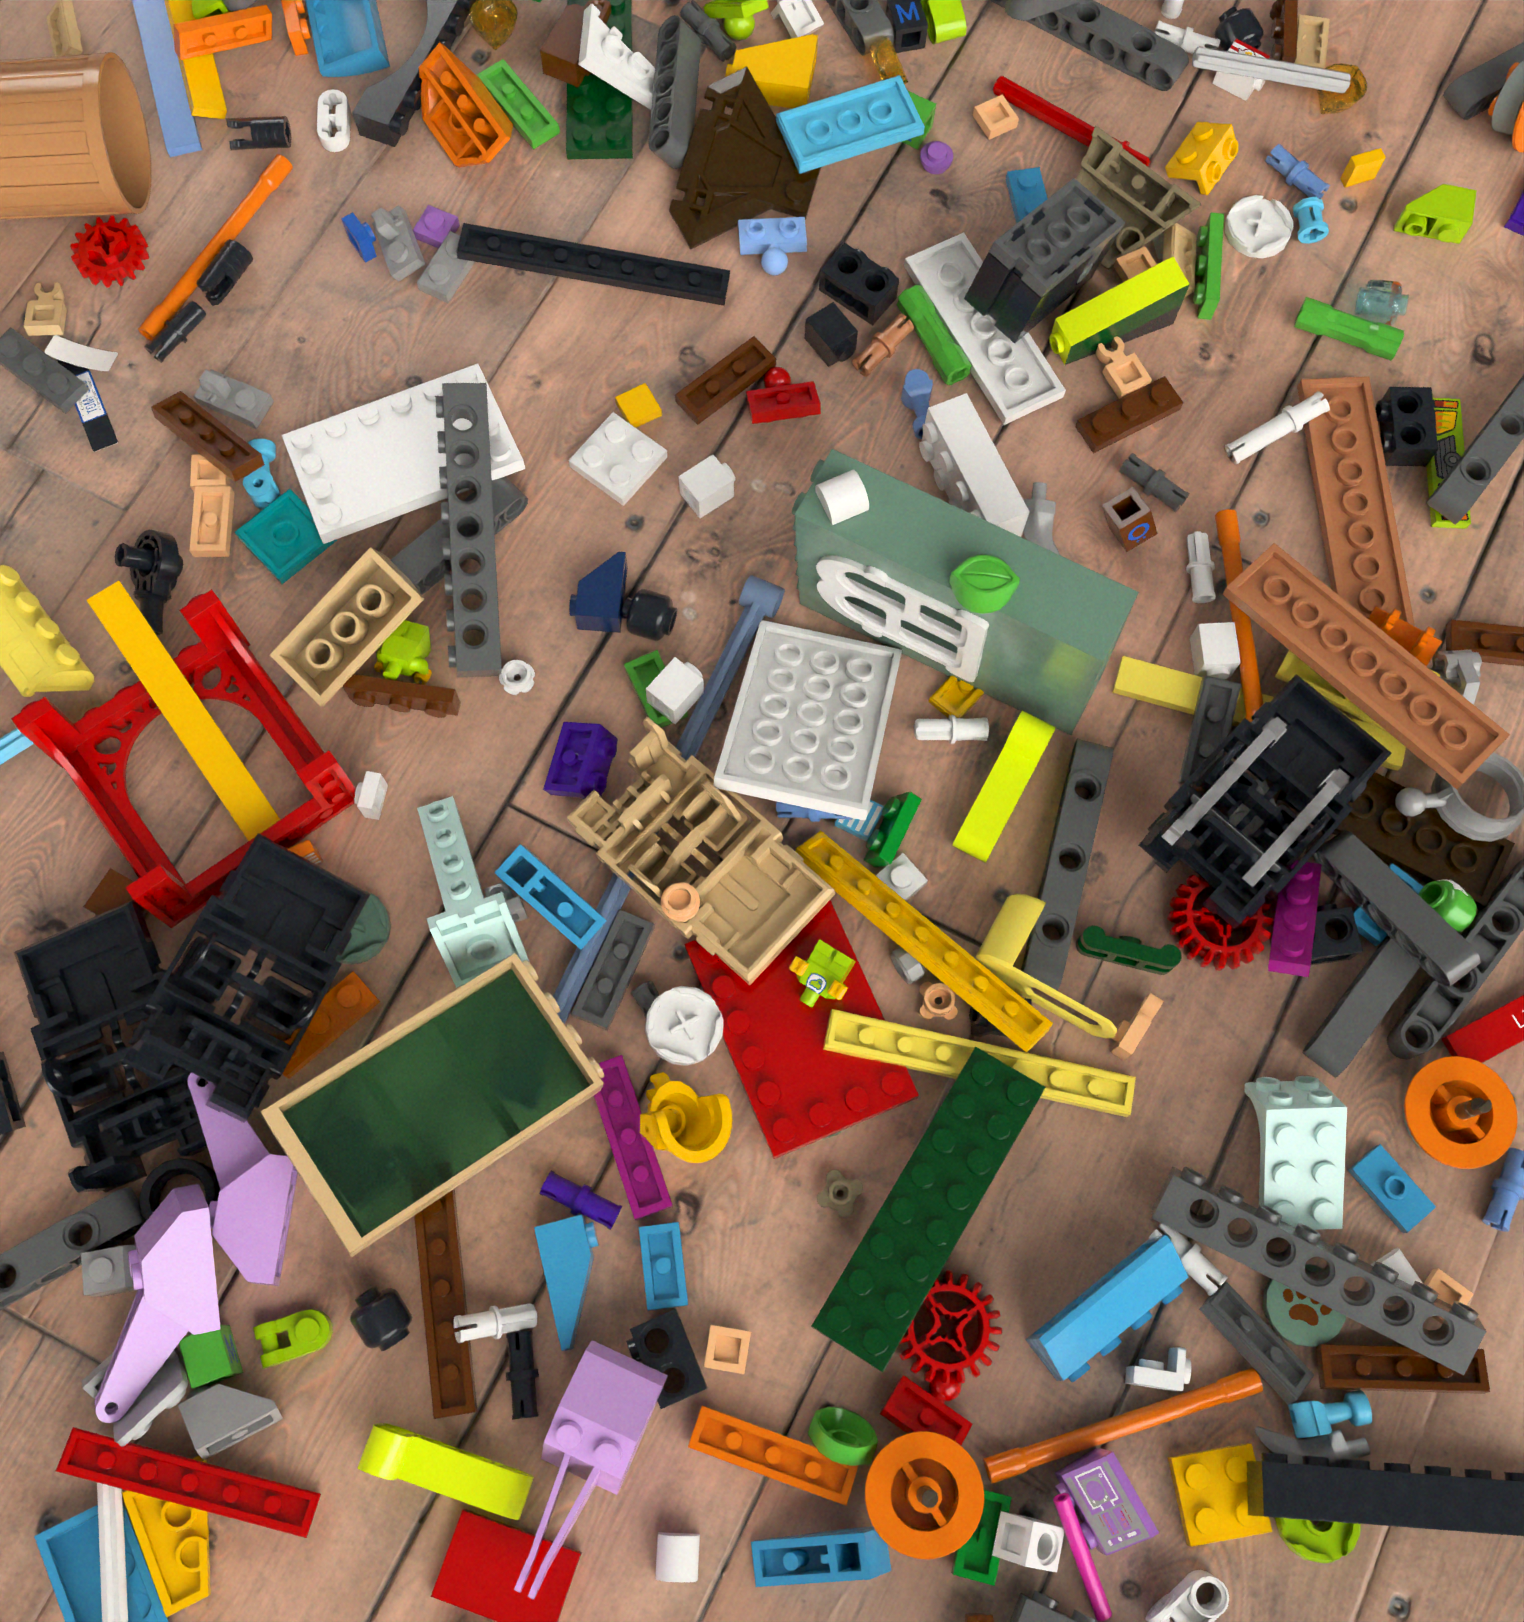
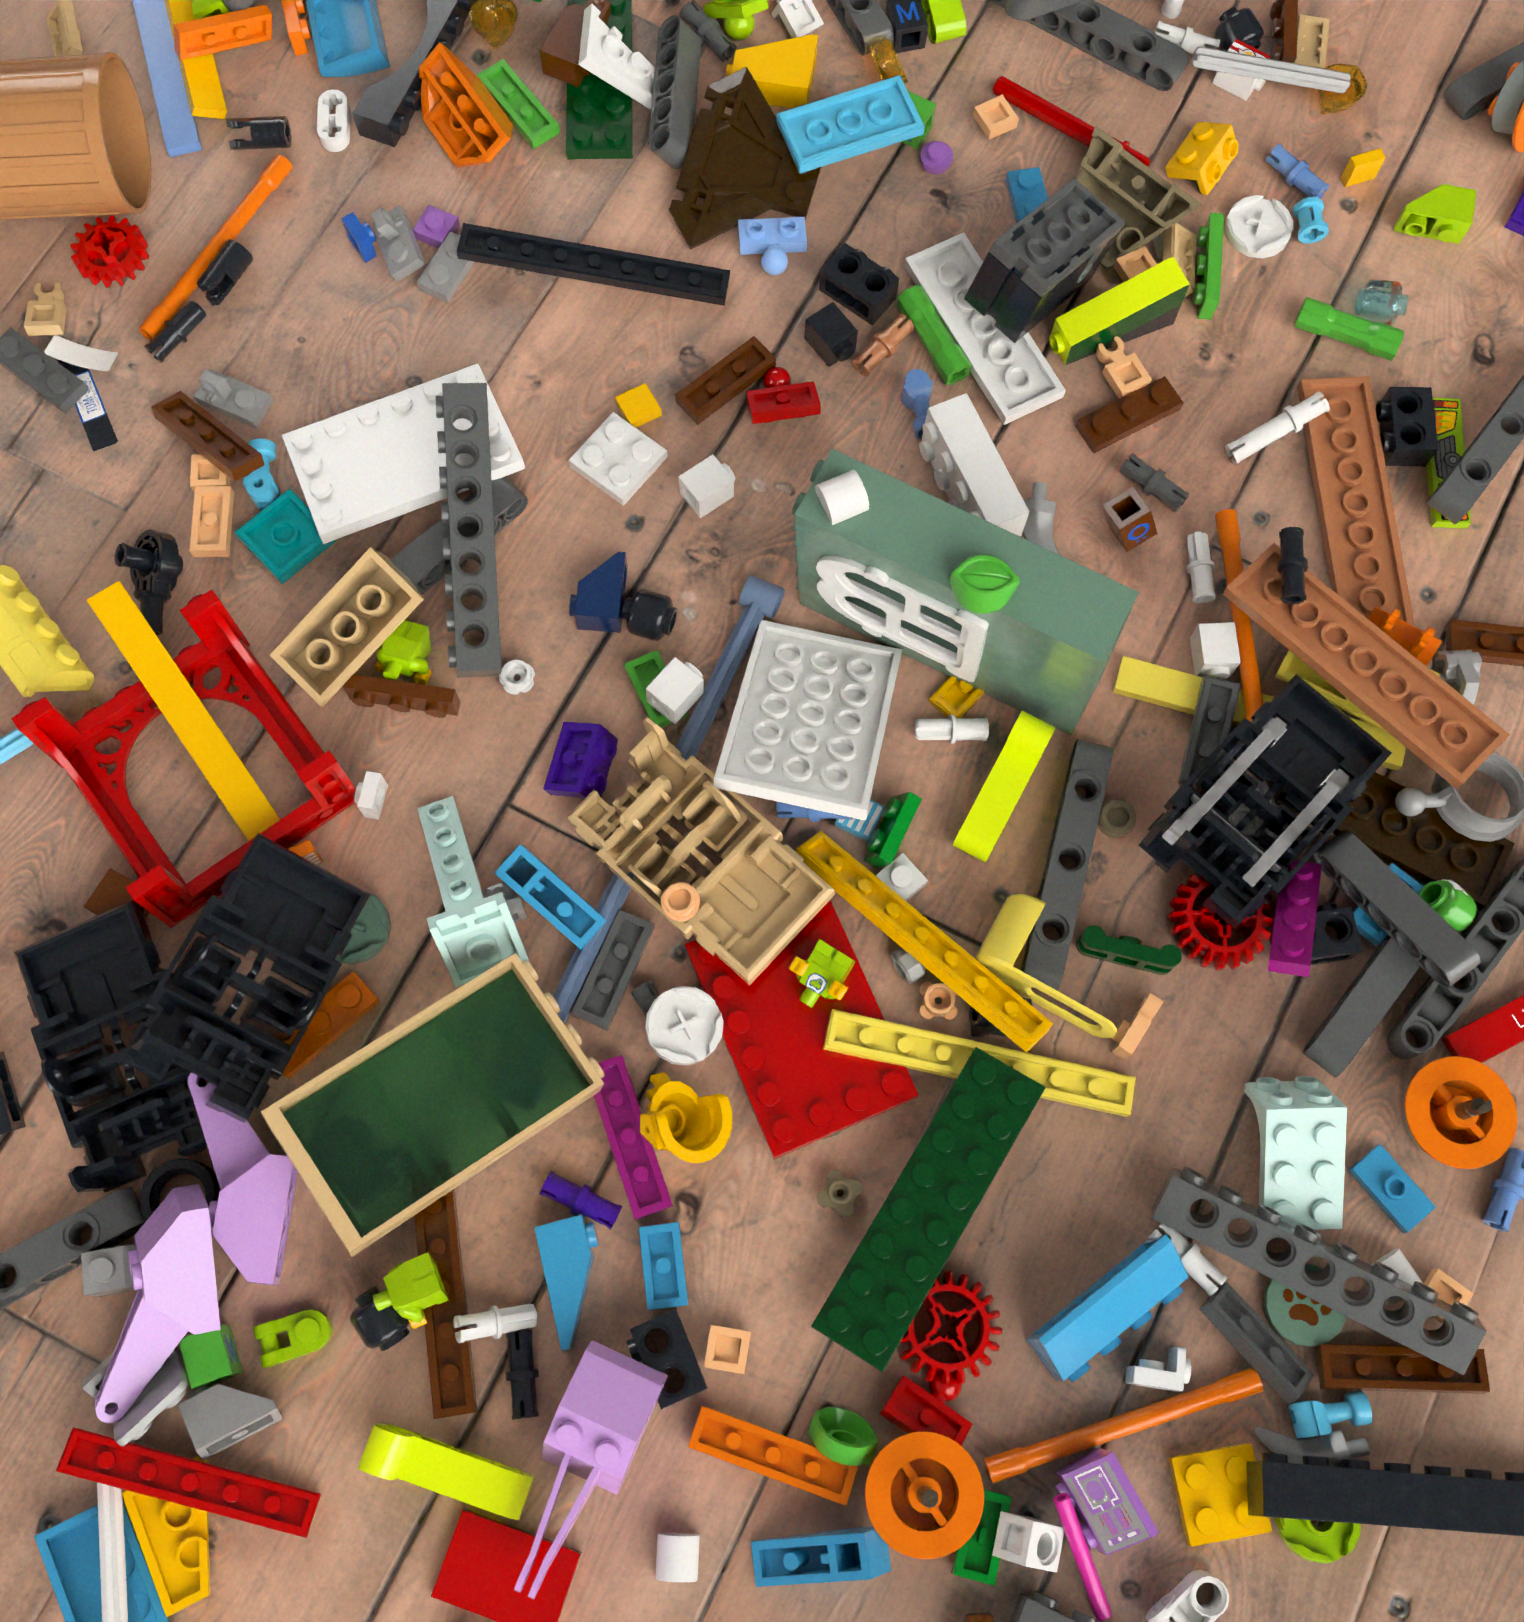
none -> lime piece [373,1252,449,1329]
none -> dark tan tile [1098,799,1136,838]
none -> black pin [1277,527,1308,605]

